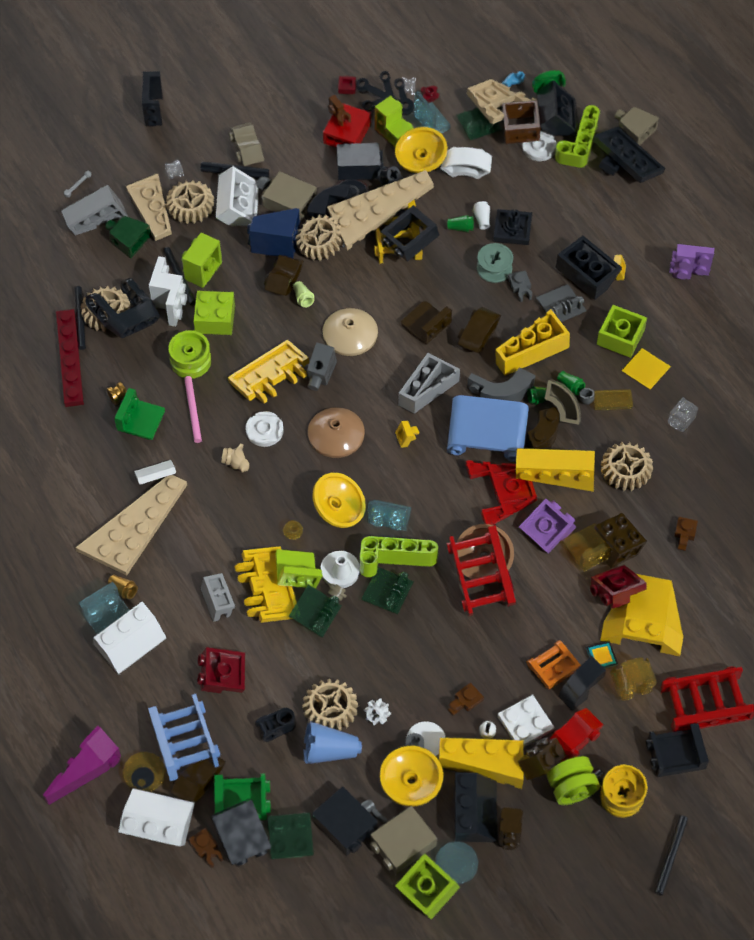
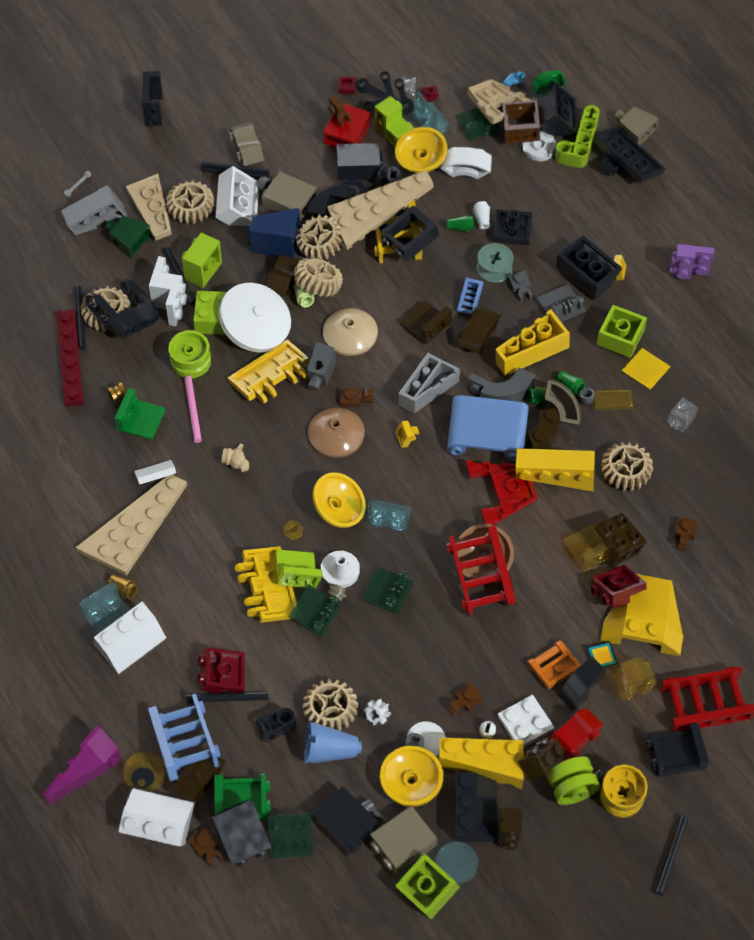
clear wheel [164,159,184,180] -> none
light grey hinge [201,573,235,622] -> none
white tile [246,411,283,447] -> none
lime beam [360,536,438,577] -> none
medium lavender plate [519,499,576,554] -> none
none -> black bar [186,692,268,703]
none -> white dish [219,283,291,352]
none -> tan gear [294,257,343,297]
none -> reddish brown plate [340,387,373,407]
none -> medium blue slope [456,277,483,315]

